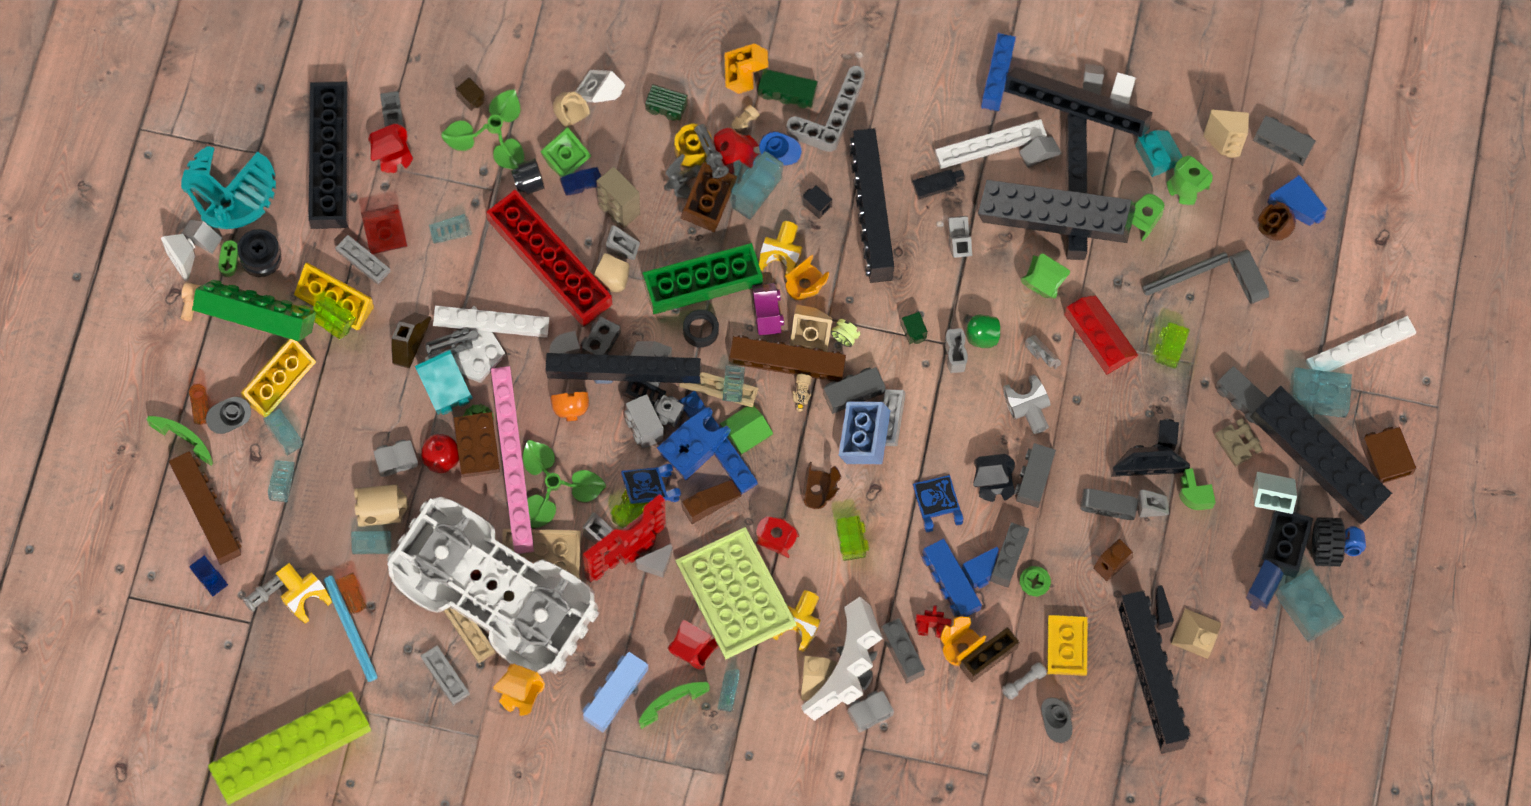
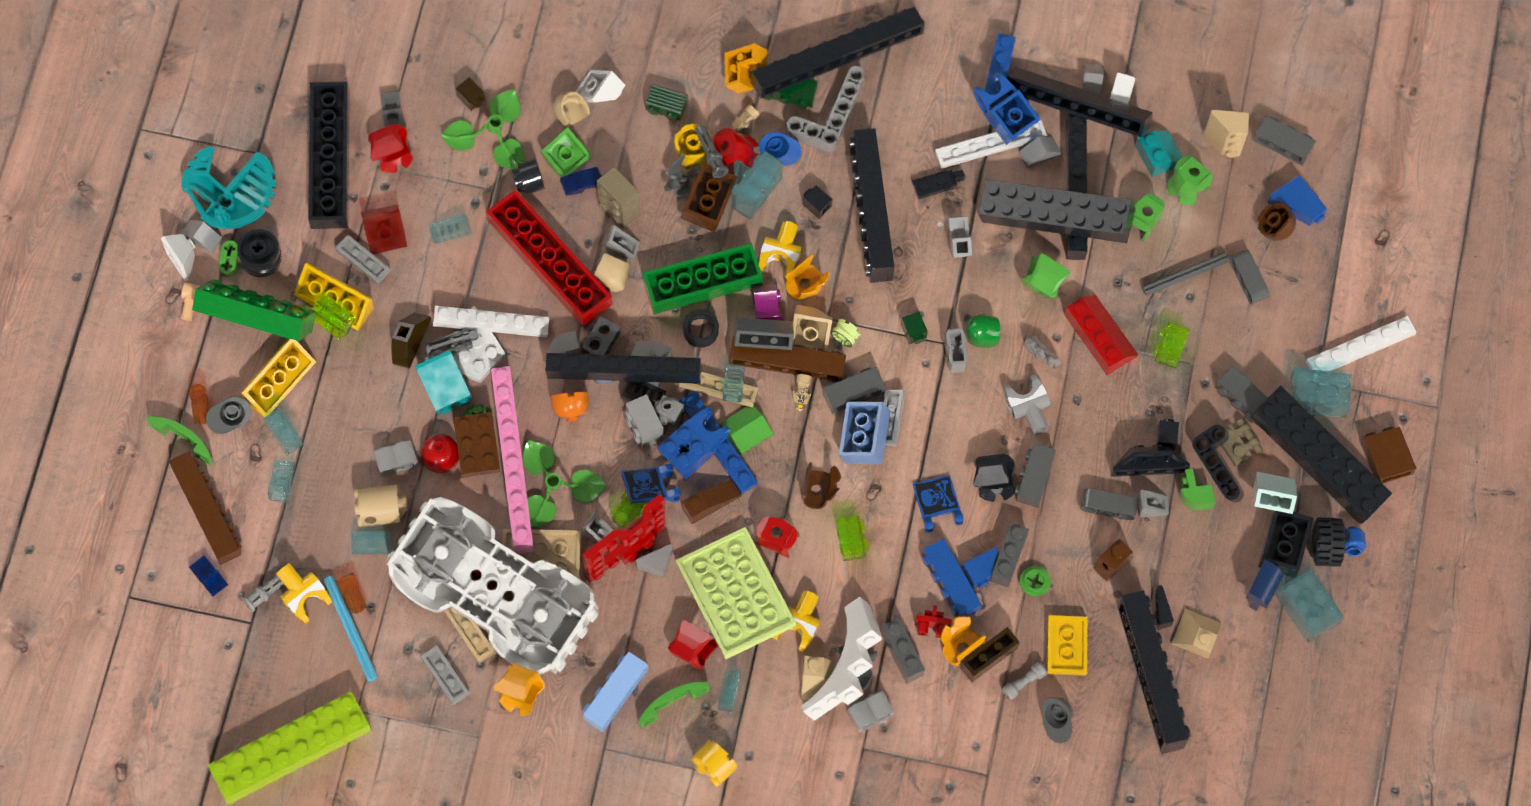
none -> yellow brick [691,740,738,787]
none -> dark grey brick [734,317,794,350]
none -> black brick [751,7,925,99]
none -> blue brick [973,72,1041,145]
none -> black beam [1192,425,1244,502]

